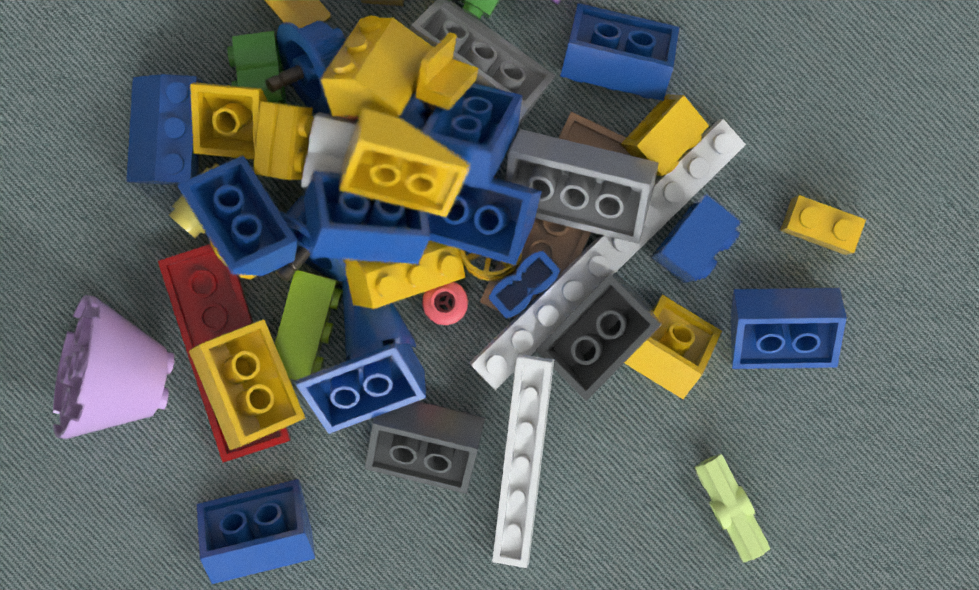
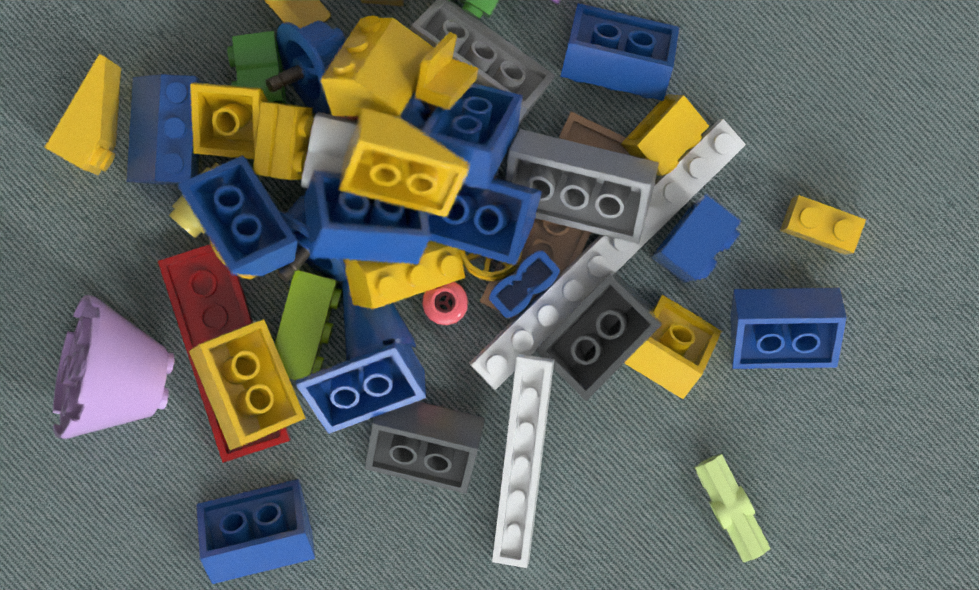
none -> yellow slope [44,54,121,176]

